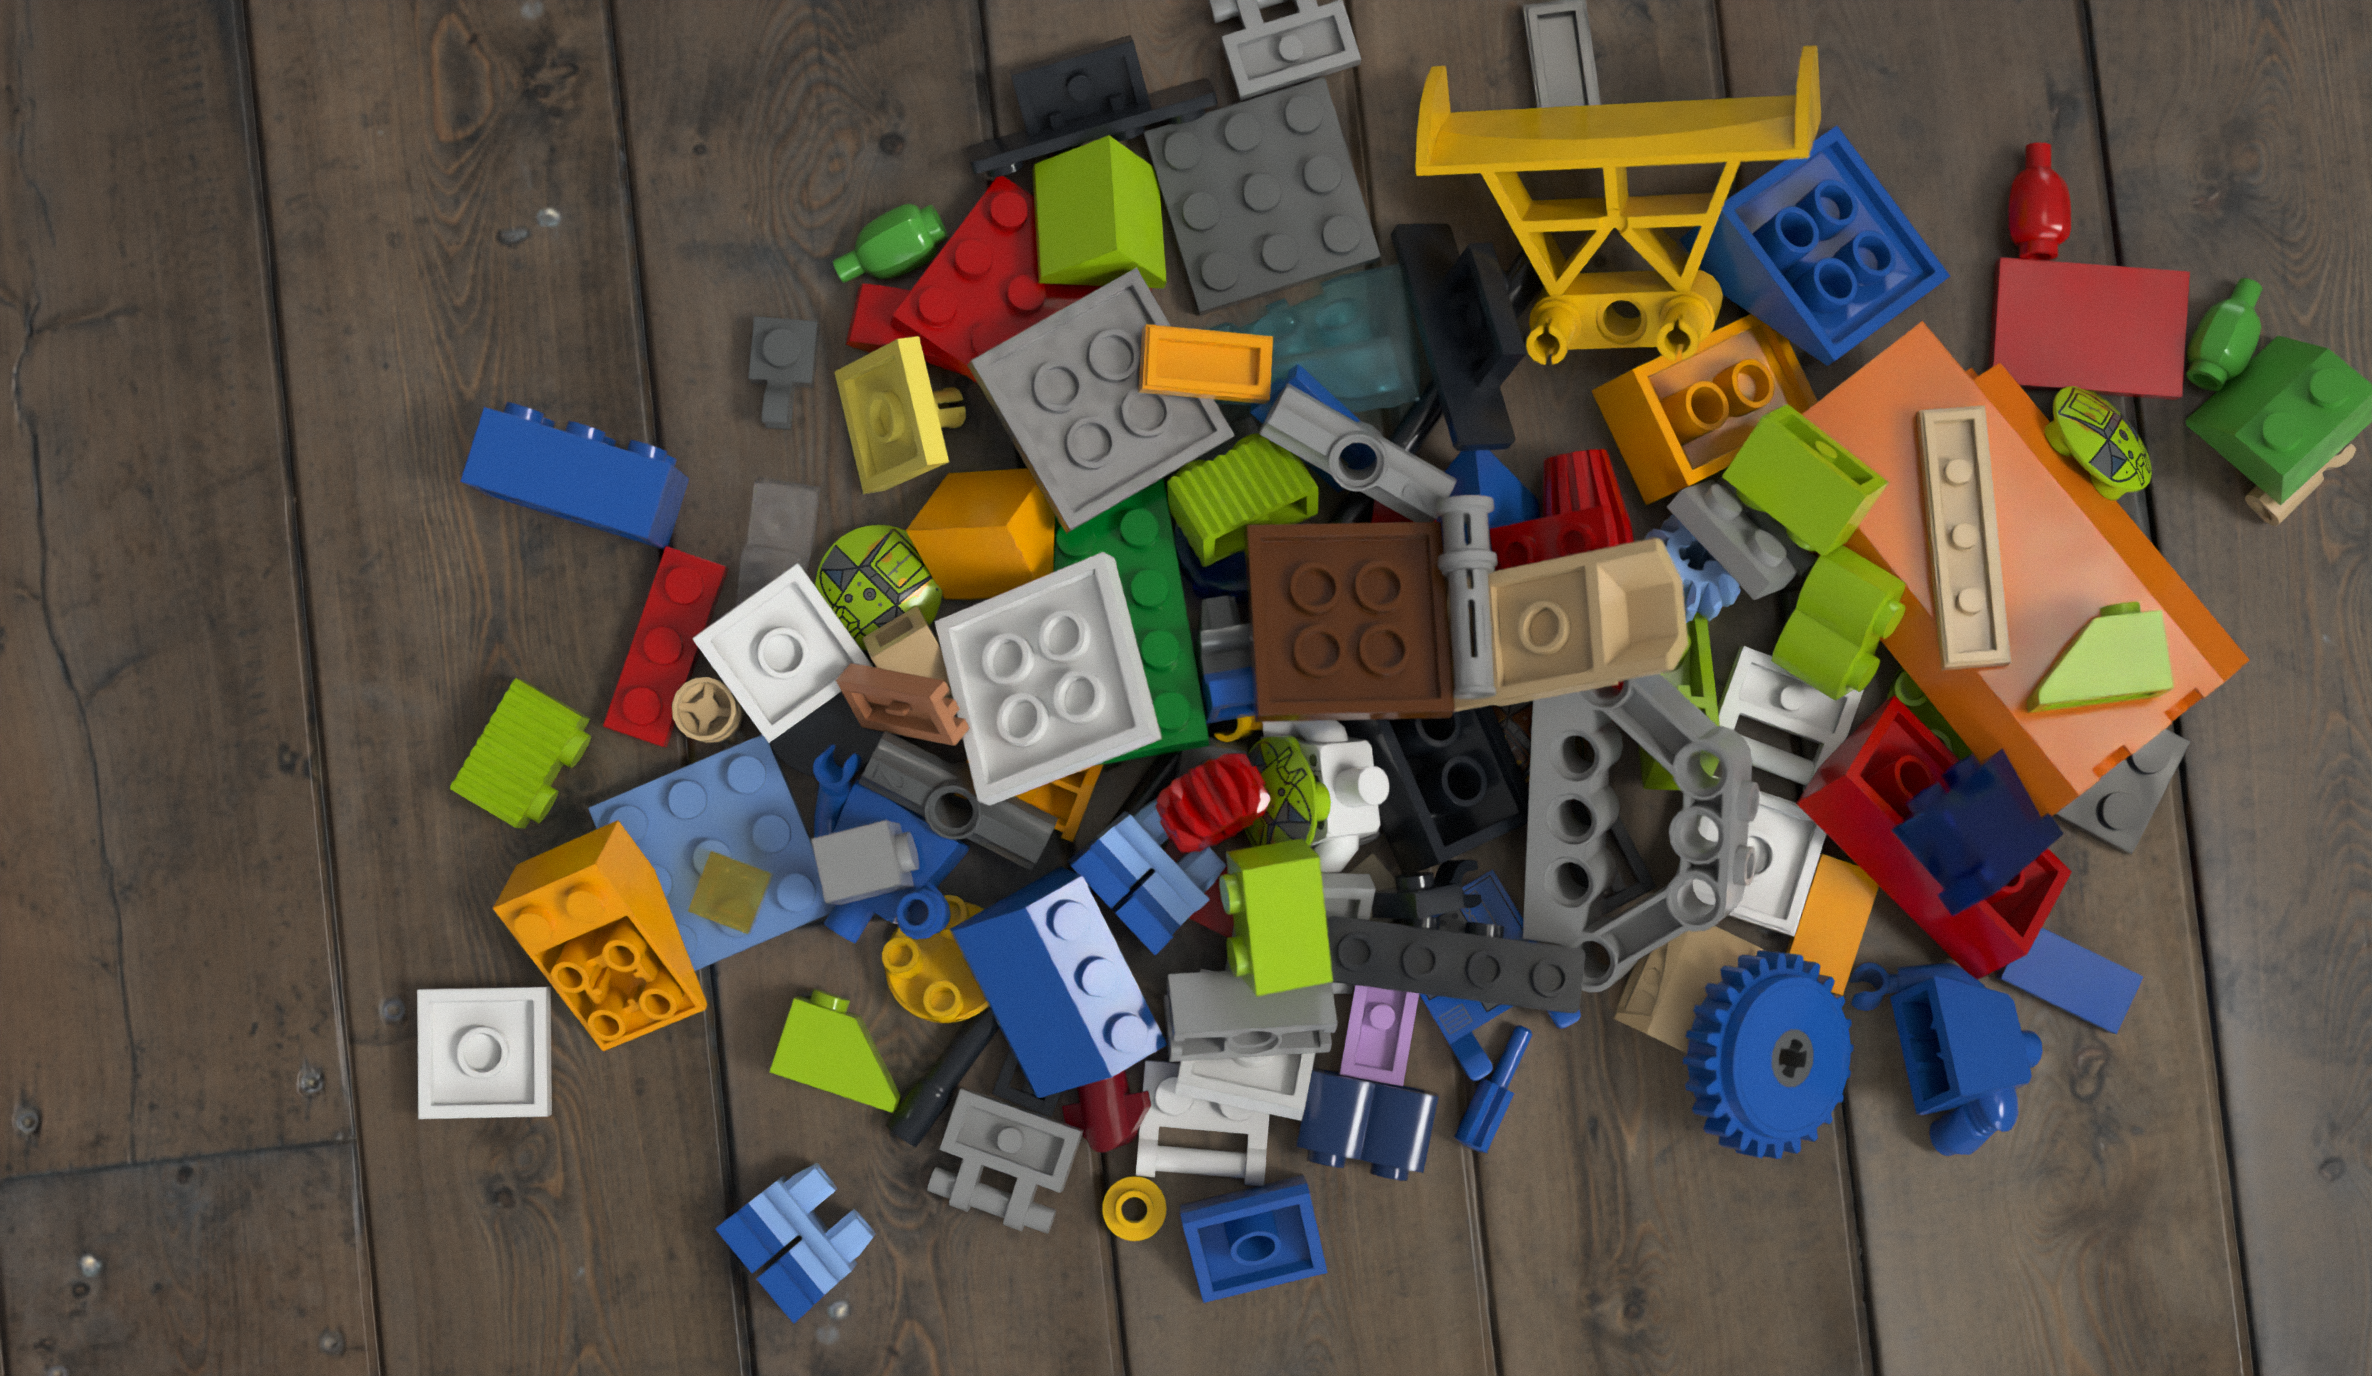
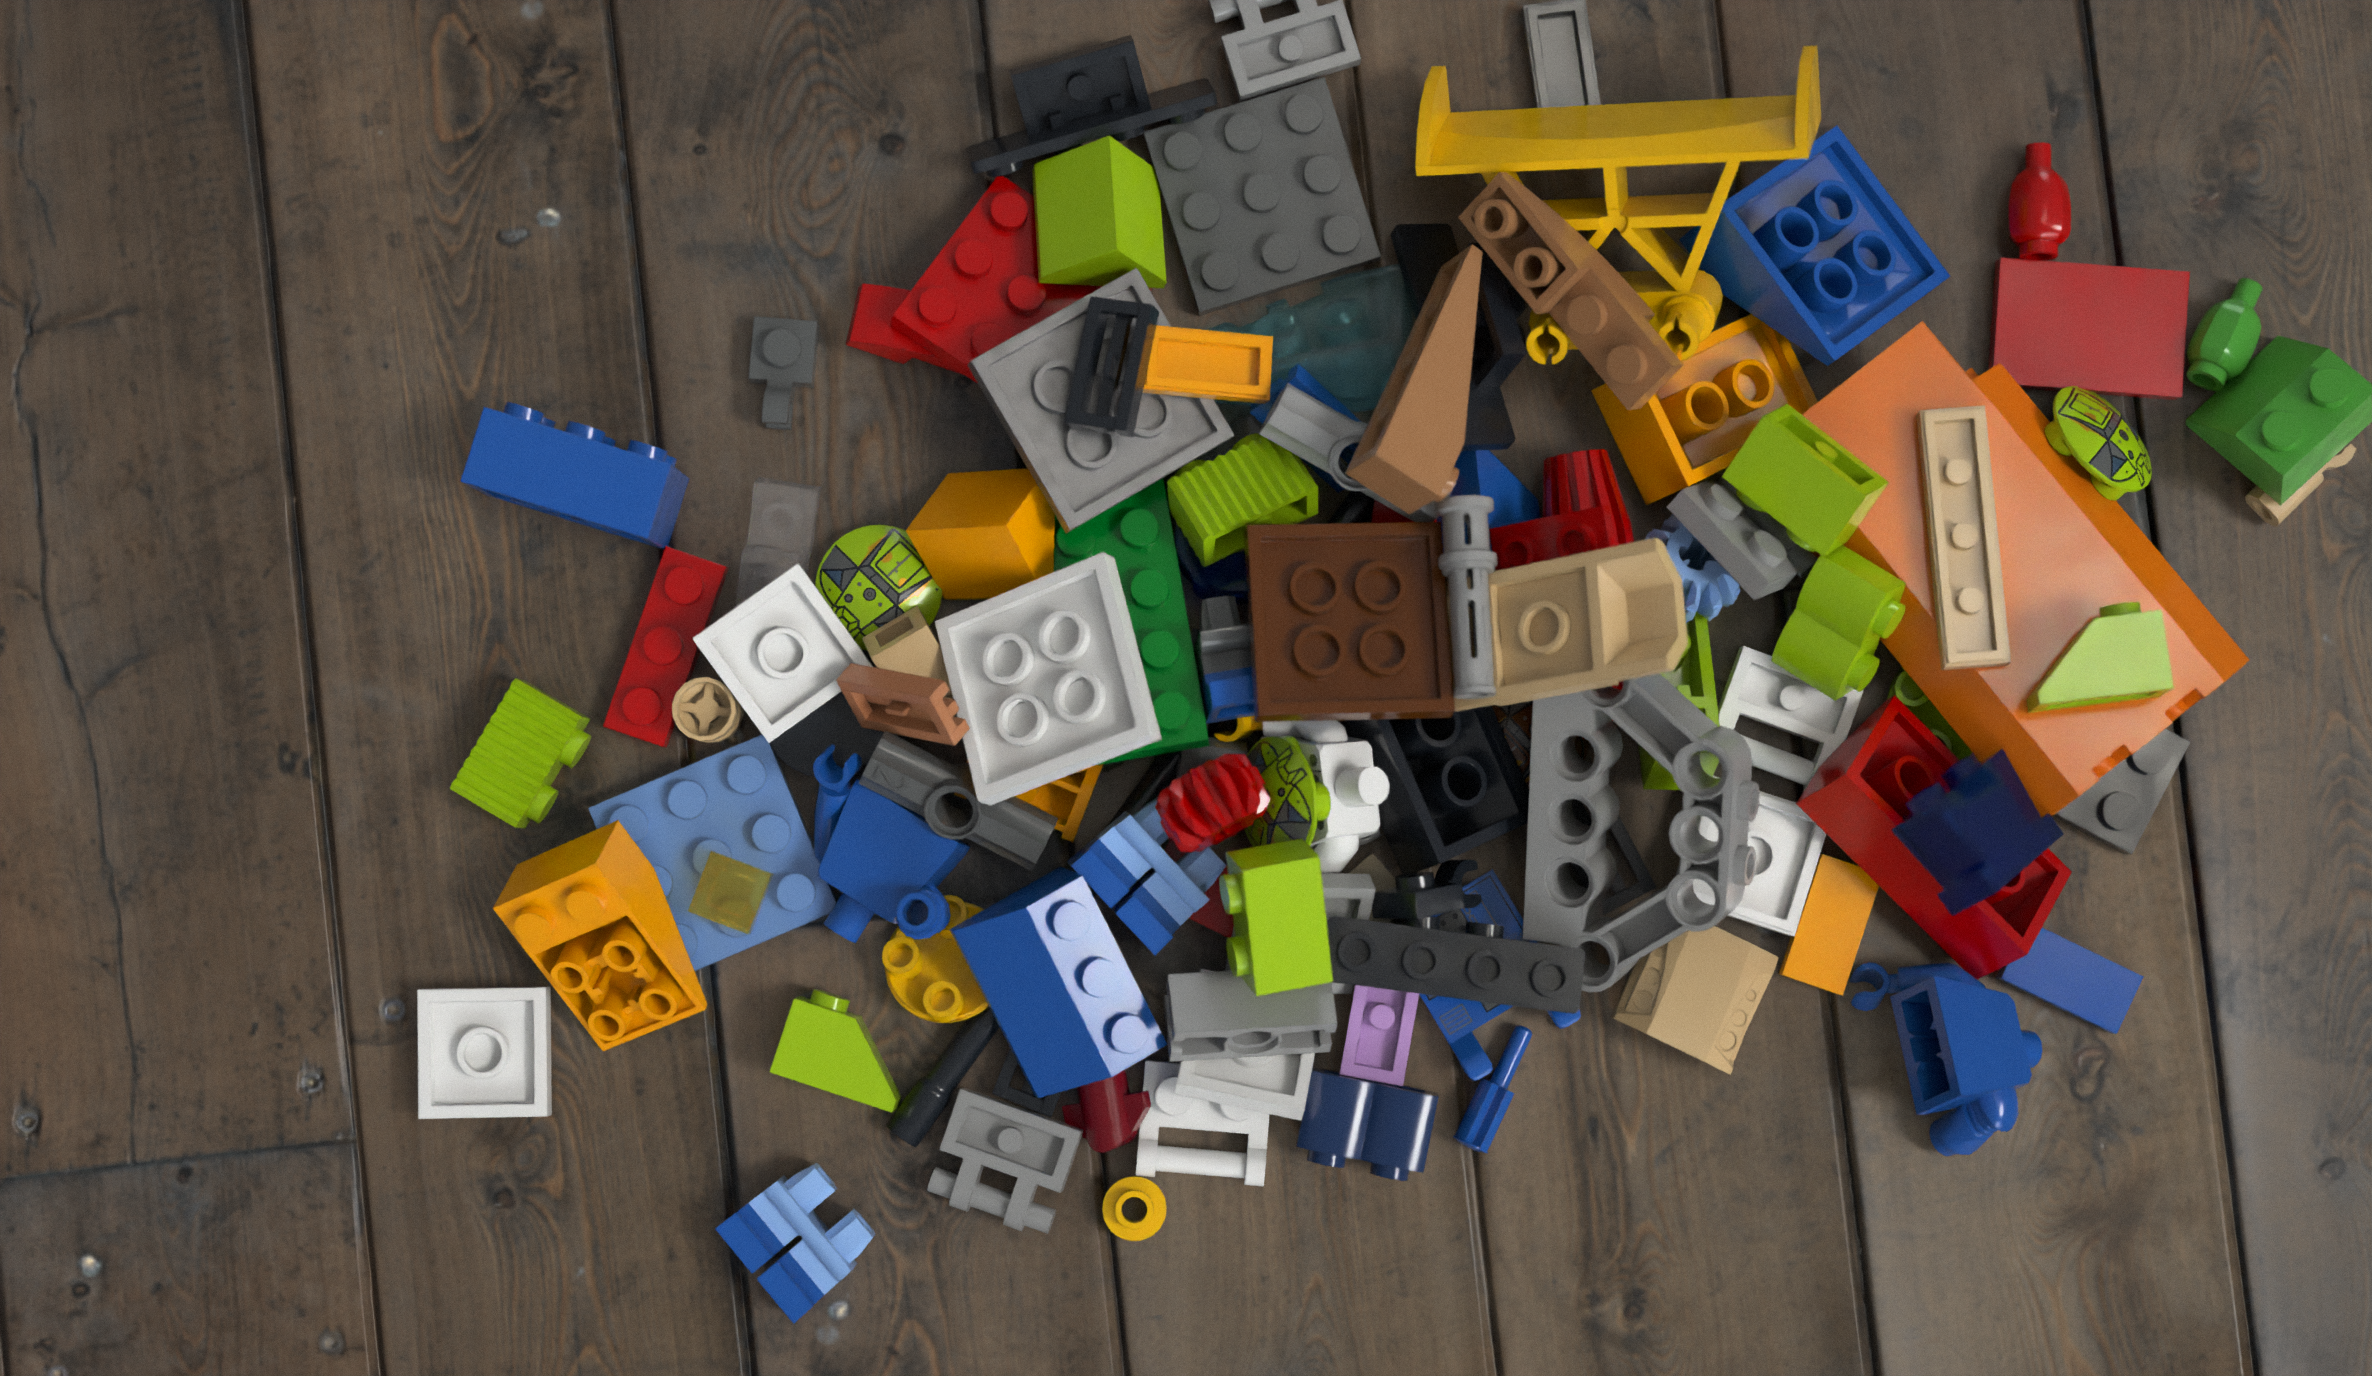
light grey brick [811,820,919,905] -> none
bright green plant [833,204,948,283] -> none
light yellow tile [834,336,966,494] -> none
blue slope [1180,1175,1328,1303] -> none
blue gear [1683,950,1854,1159] -> none
none -> black tile [1064,296,1159,437]
none -> medium nougat slope [1345,245,1482,515]
none -> medium nougat slope [1458,172,1683,410]

